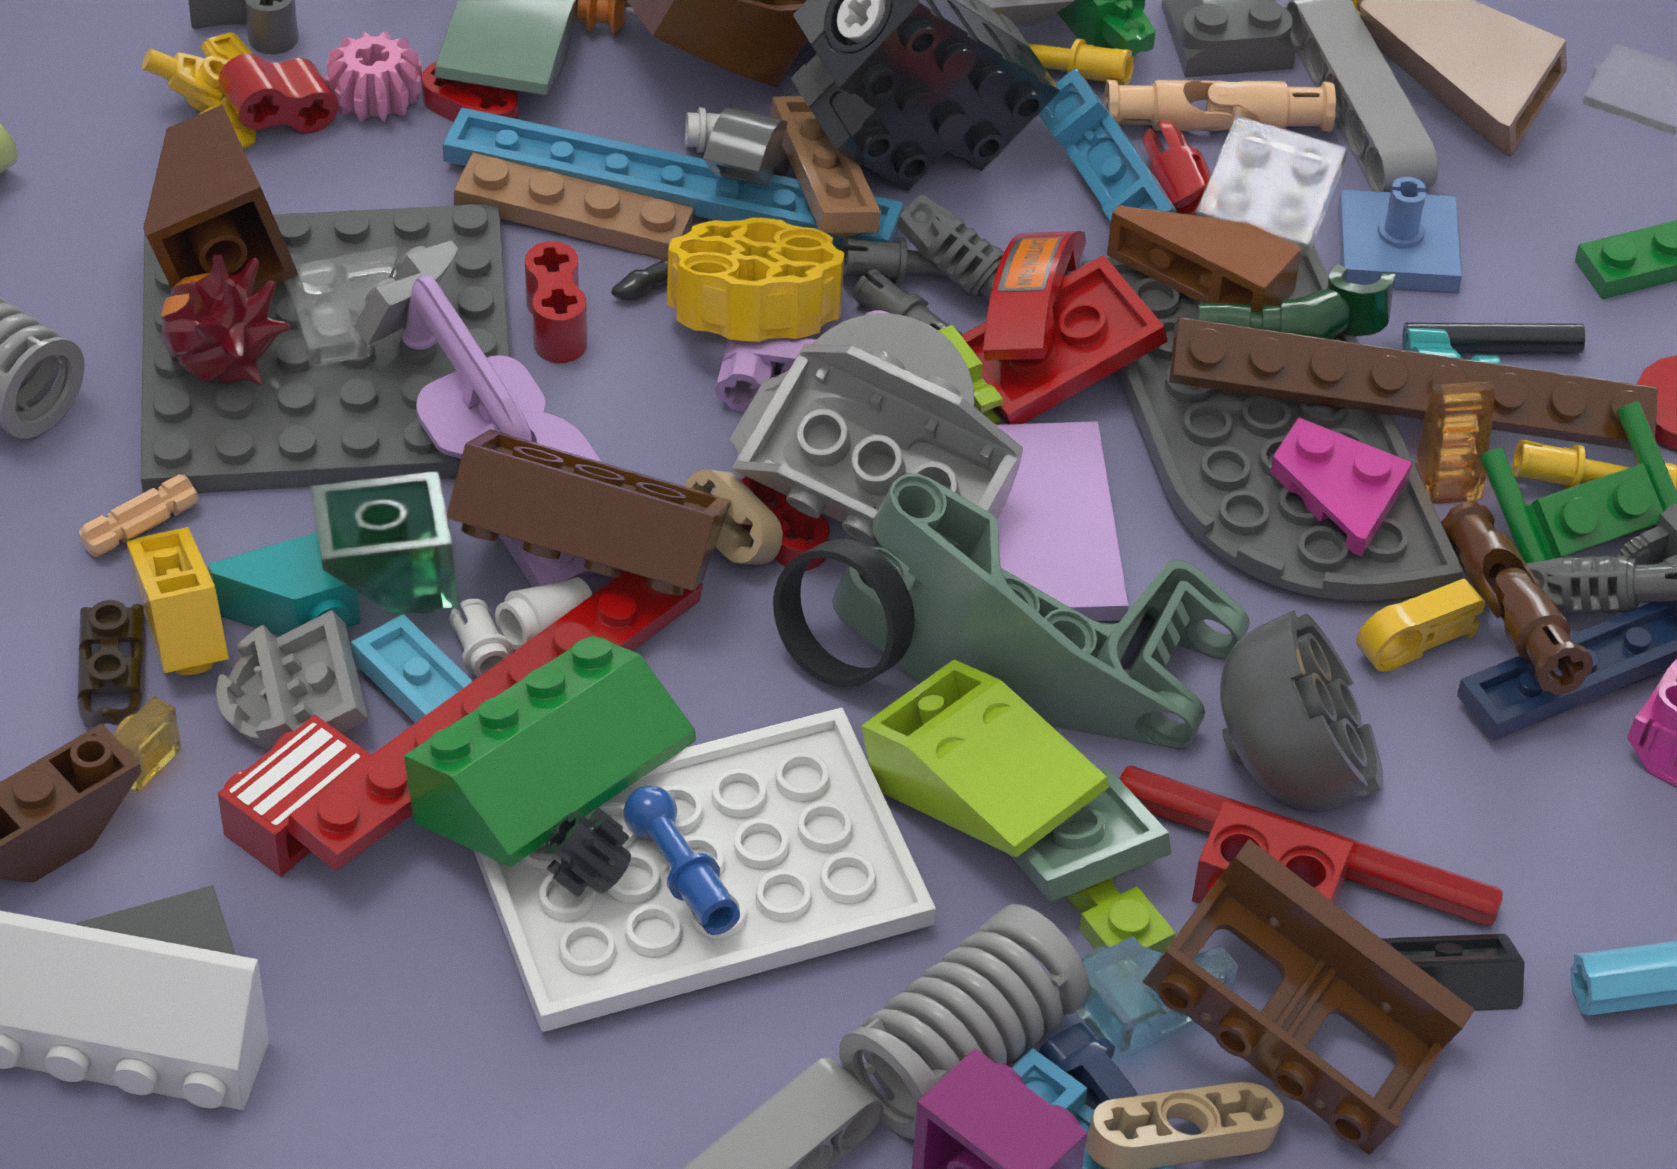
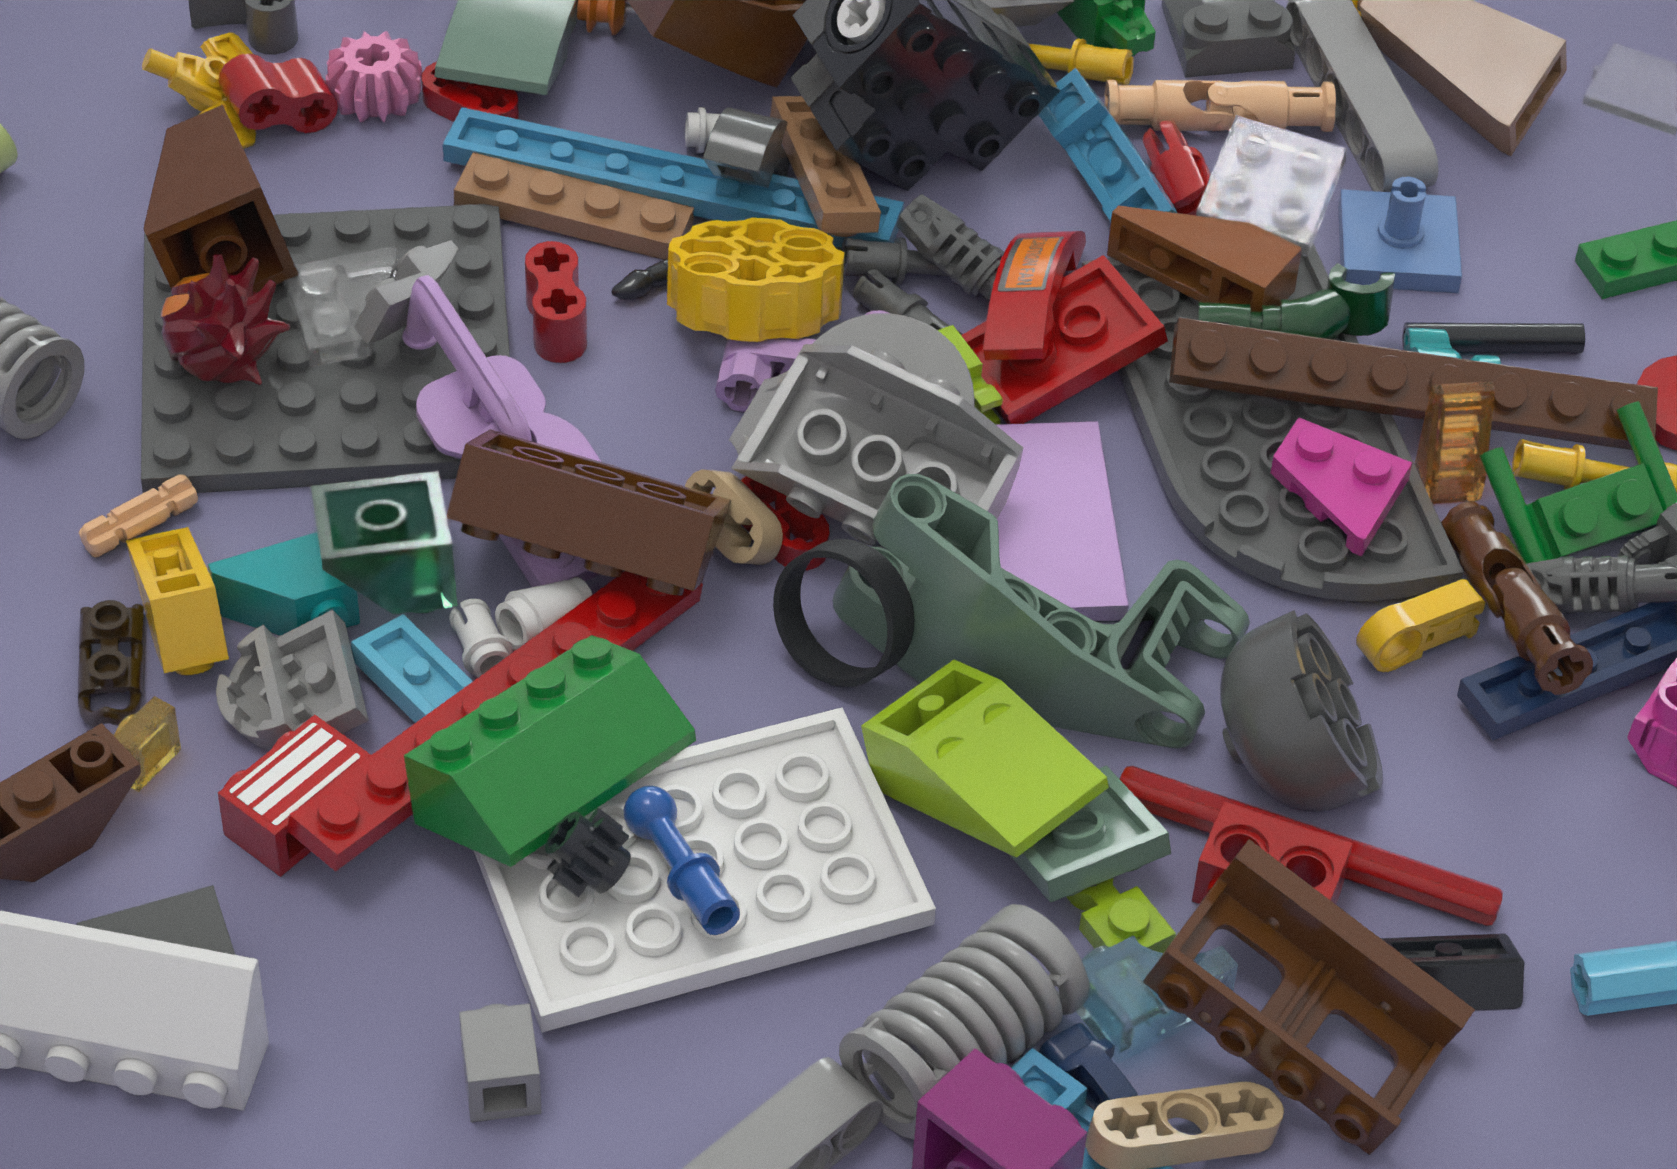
none -> light grey brick [459,1003,541,1122]

